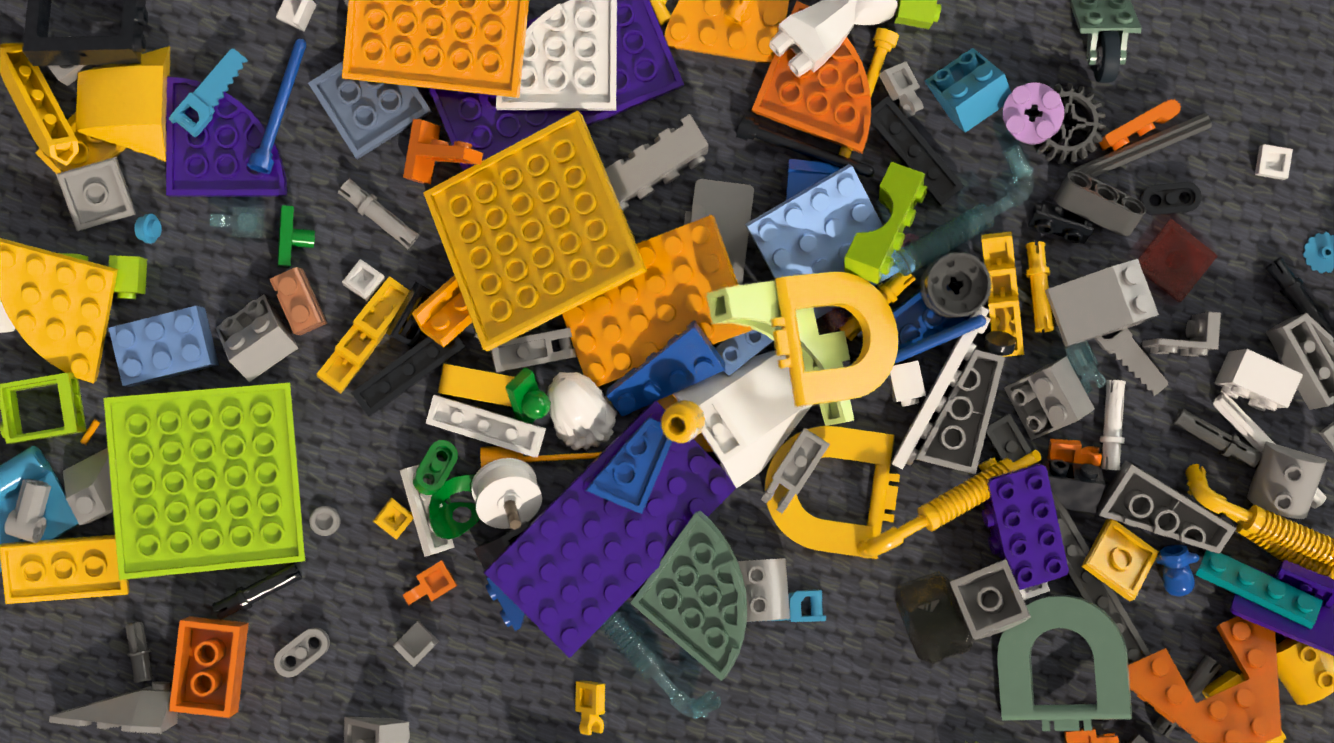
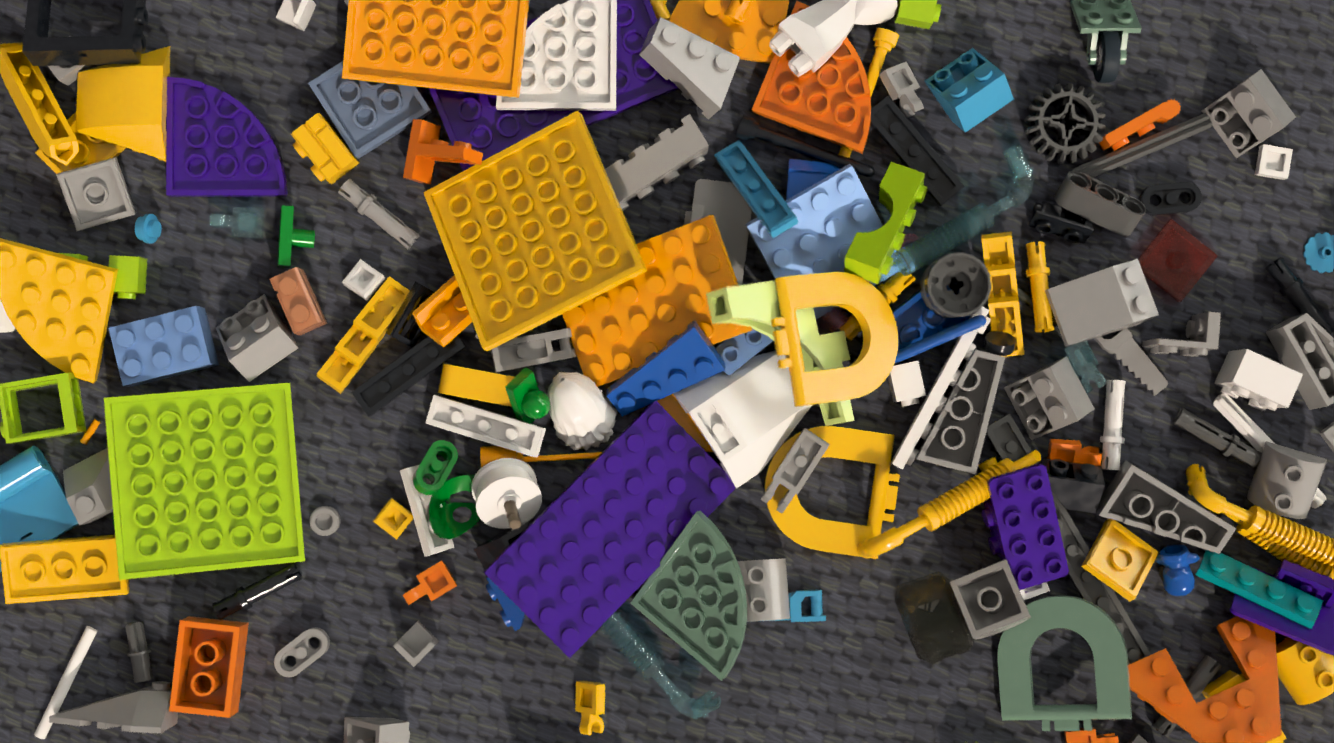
light grey piece [5,479,51,543] -> none
dark azure piece [169,49,248,137] -> none
blue piece [247,39,306,174] -> none
blue wing [585,418,672,514] -> none
yellow head [661,400,705,443] -> none
lavender plate [1003,83,1064,144] -> none
none -> white bar [34,626,98,739]
none -> yellow brick [291,113,359,184]
none -> wedge [639,17,740,119]
none -> dark azure tile [714,140,799,238]
none -> light grey slope [1202,69,1296,158]

